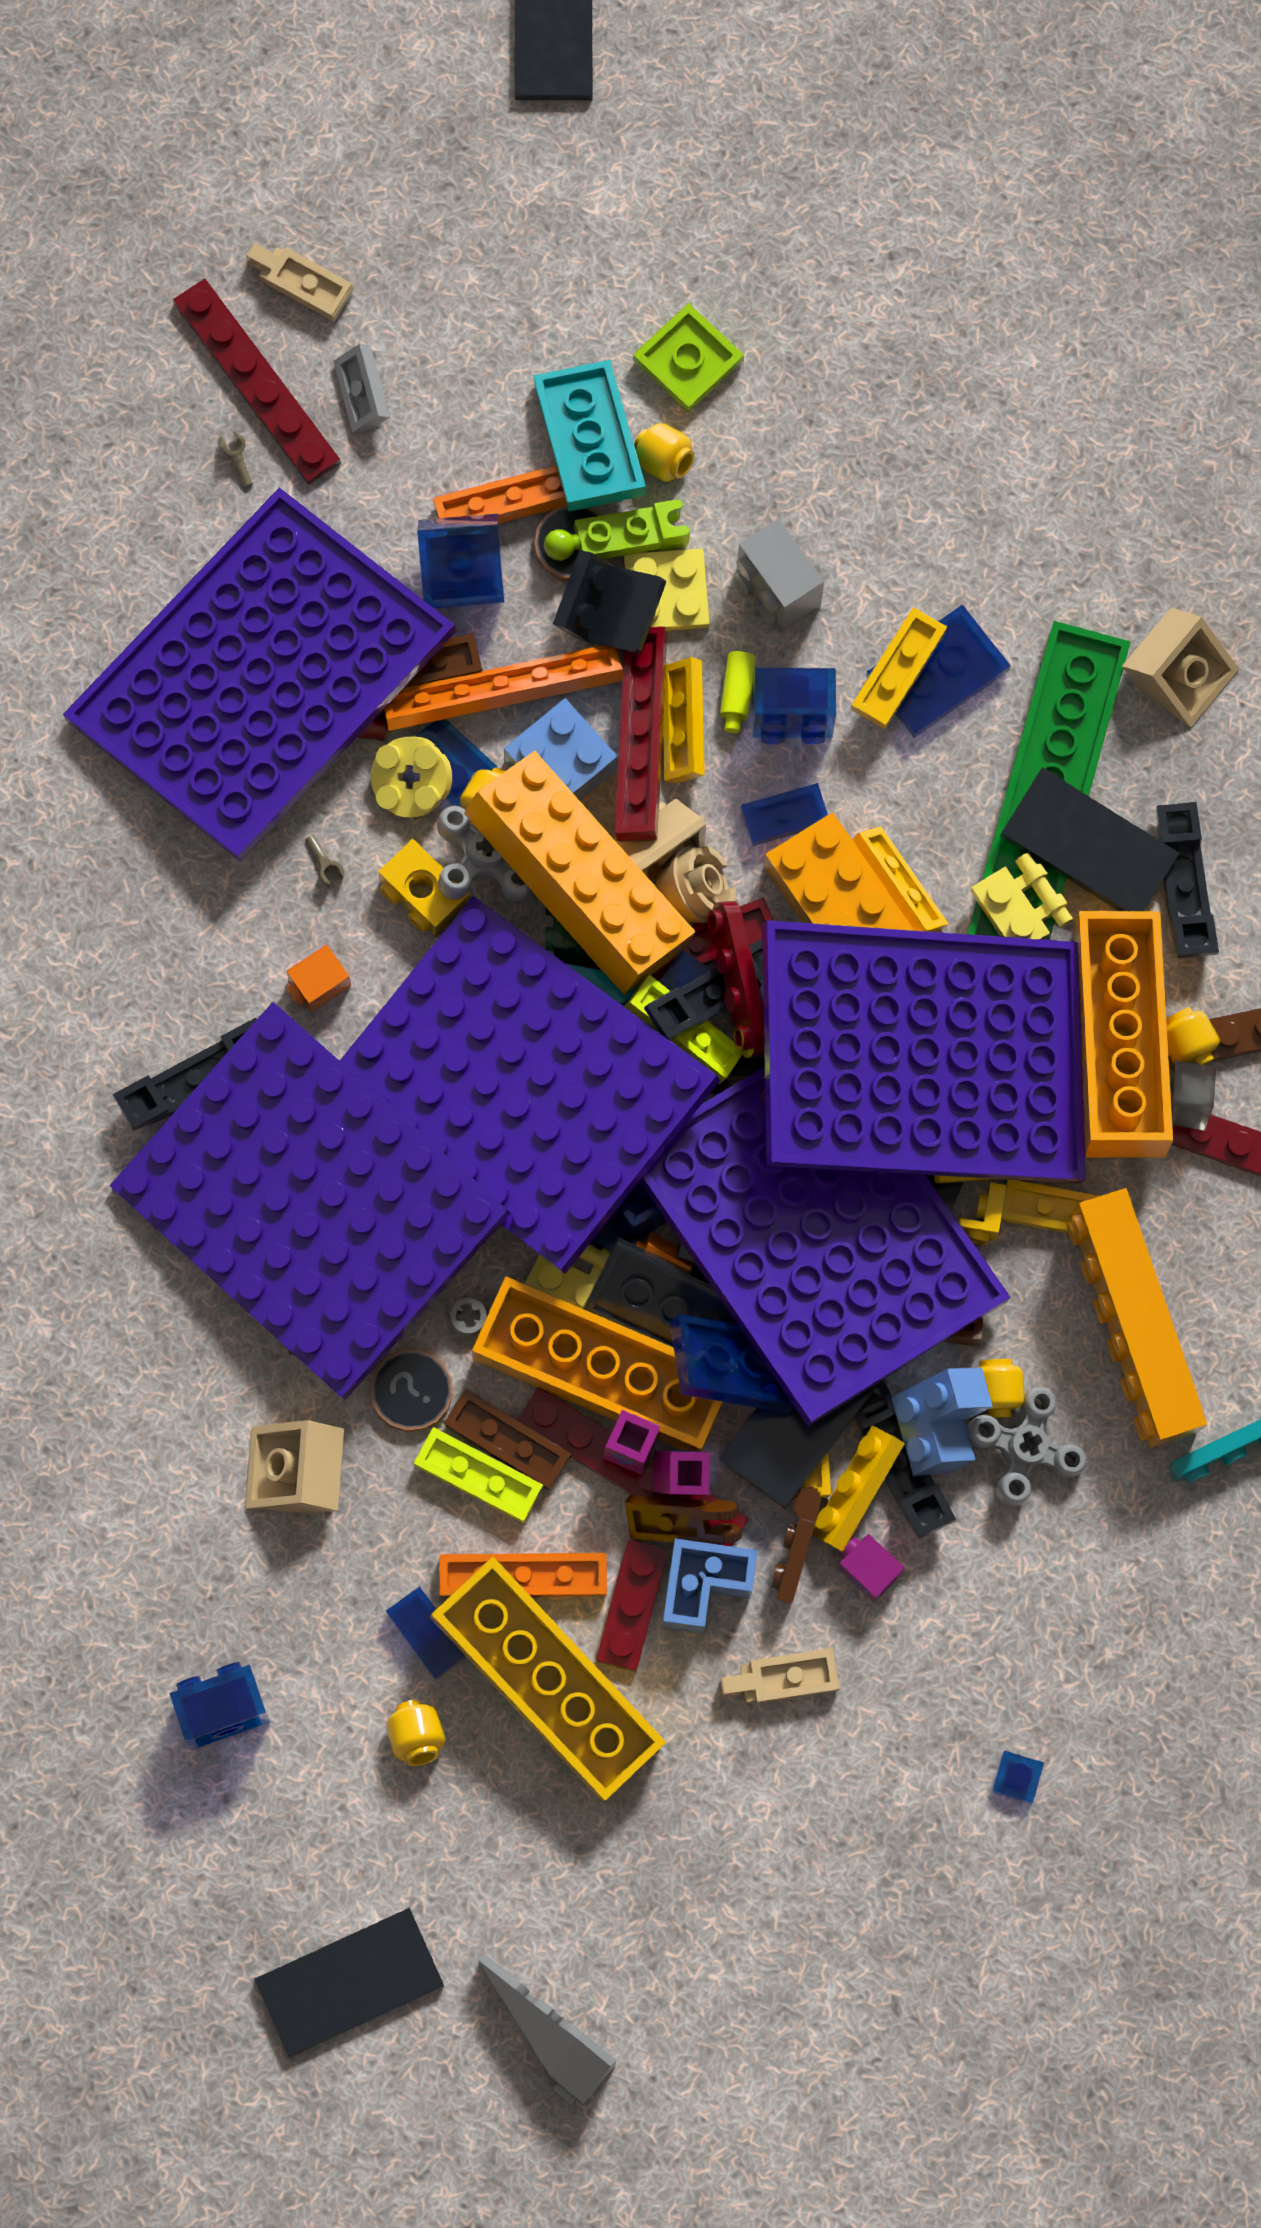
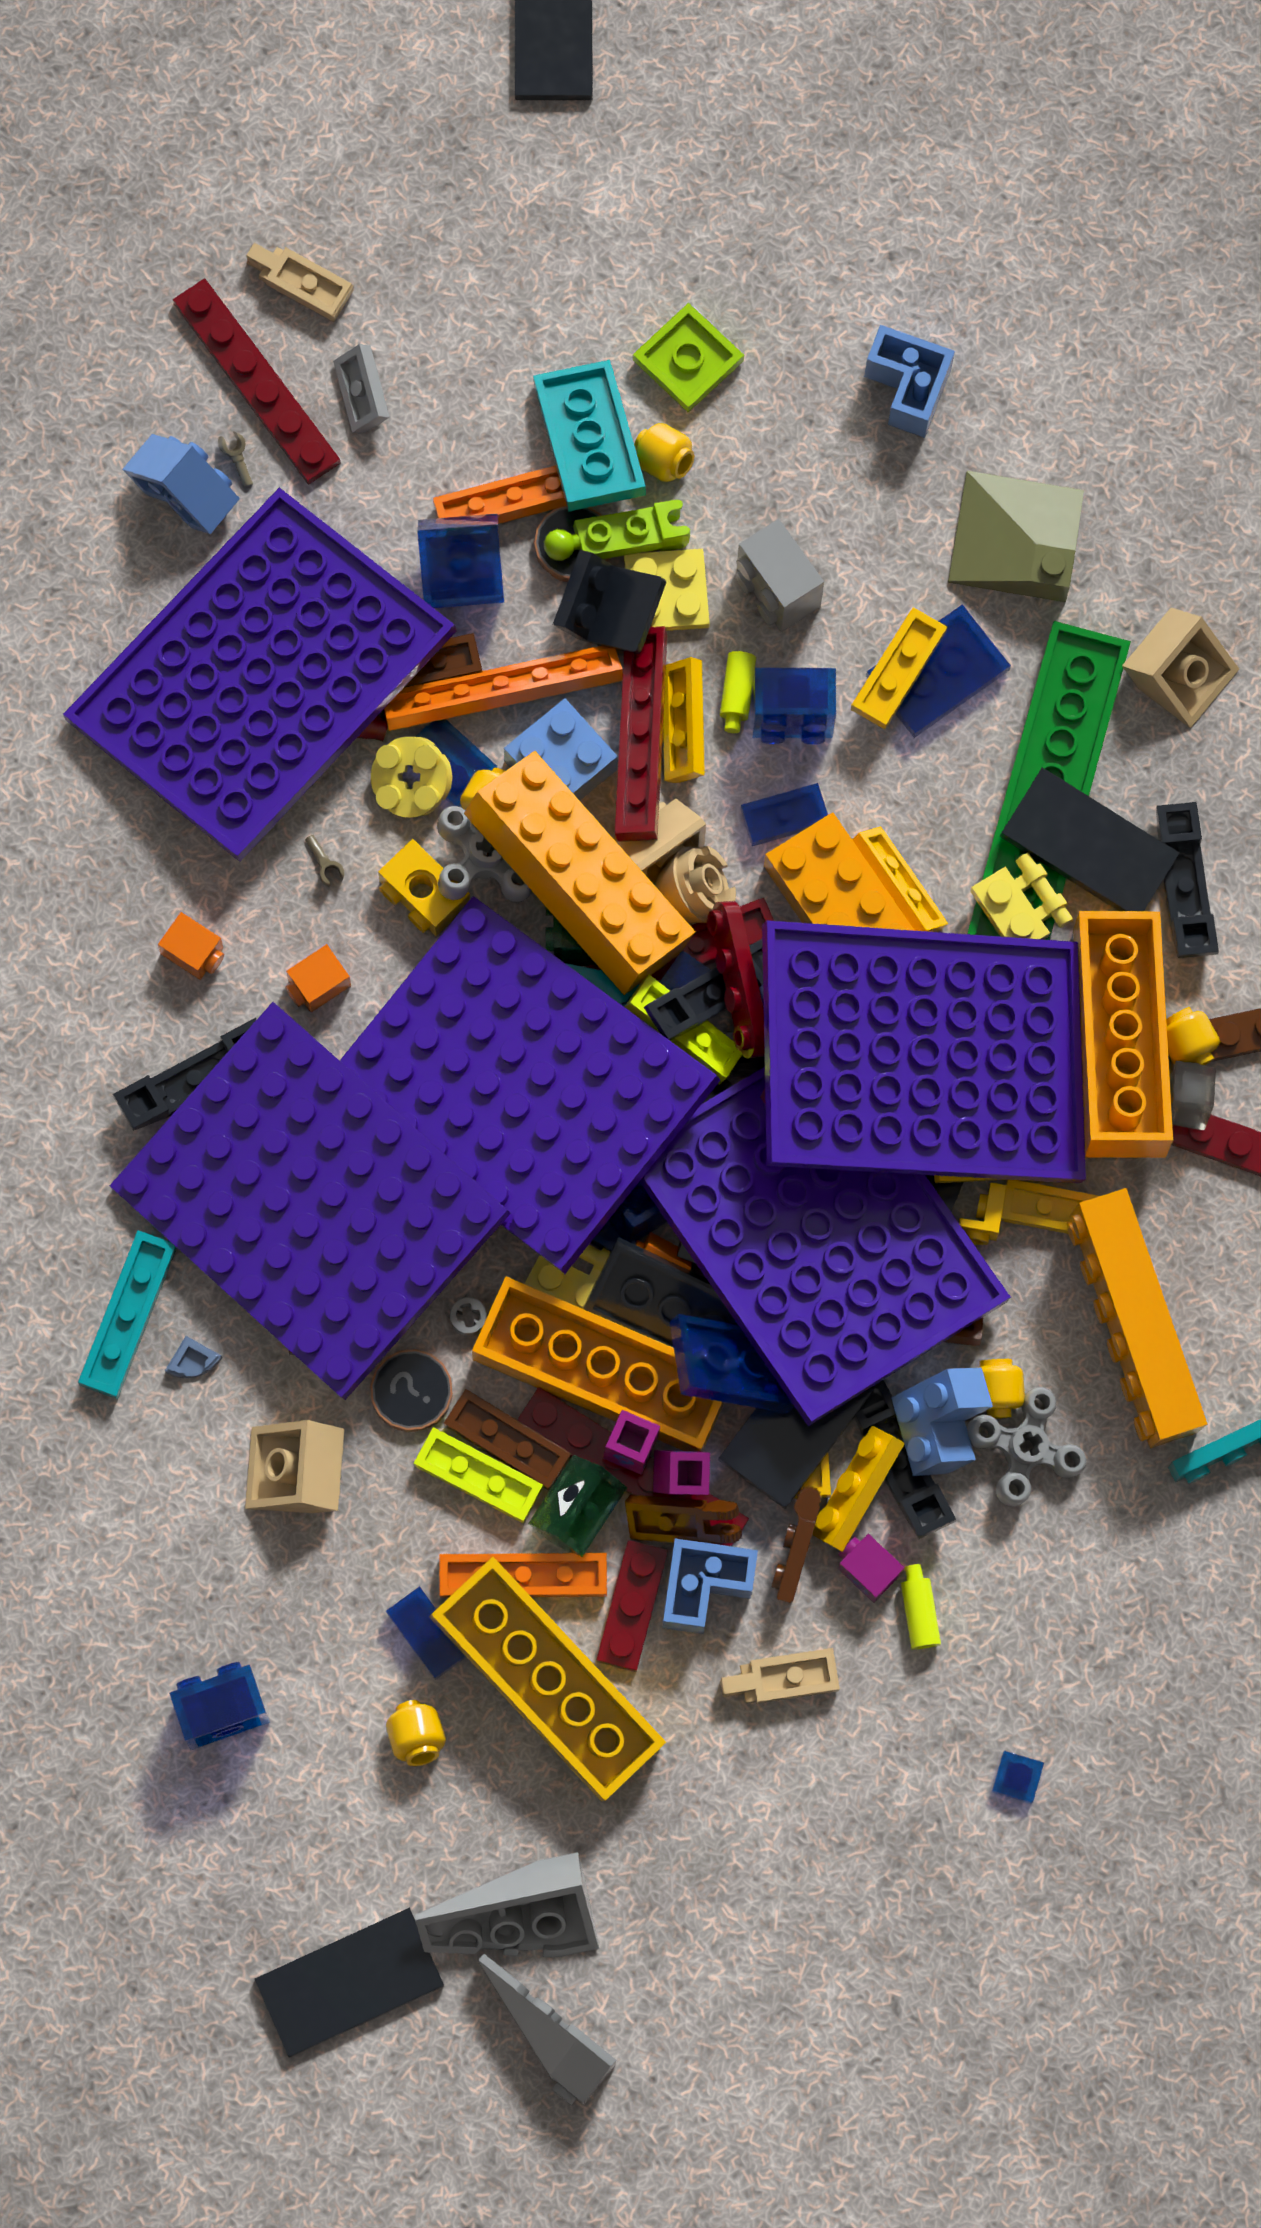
none -> teal plate [78,1230,177,1399]
none -> medium blue brick [122,434,240,534]
none -> orange brick [158,912,225,980]
none -> sand blue tile [165,1336,222,1378]
none -> light grey wedge [415,1852,599,1957]
none -> clear green brick [528,1455,627,1557]
none -> medium blue brick [864,325,955,438]
none -> neon yellow cylinder [900,1564,941,1650]
none -> olive slope [948,471,1084,602]

